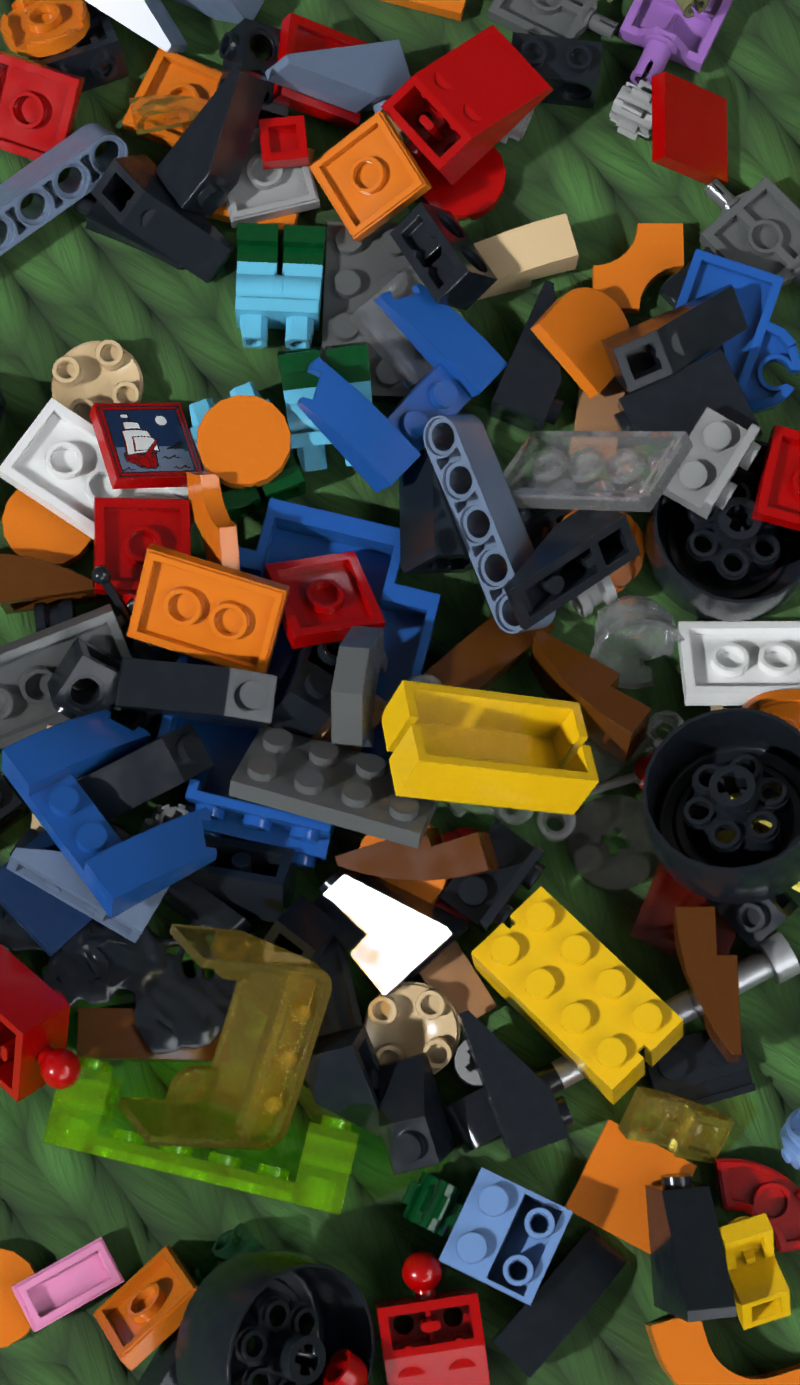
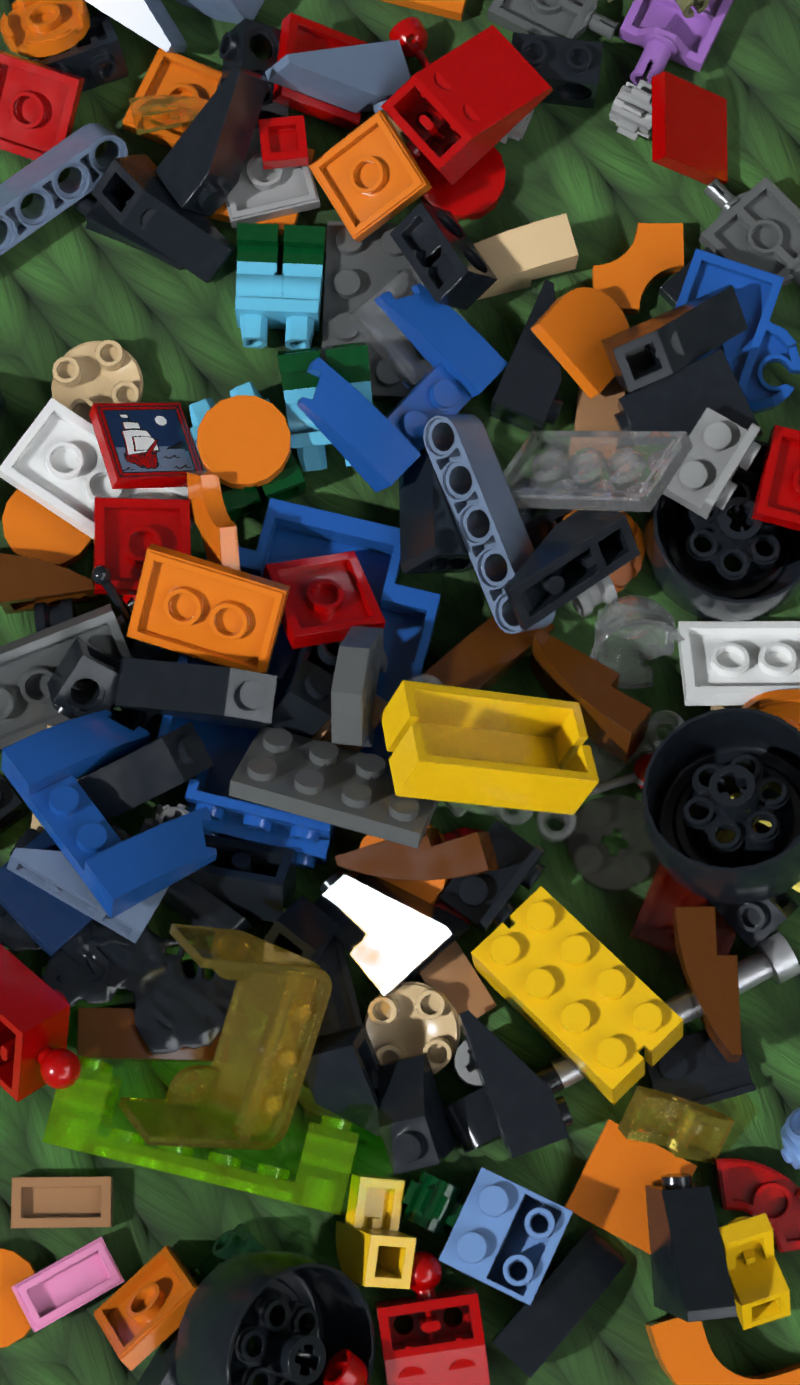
none -> medium nougat tile [11,1176,113,1228]
none -> yellow brick [336,1174,416,1289]
none -> red hinge [389,17,431,68]

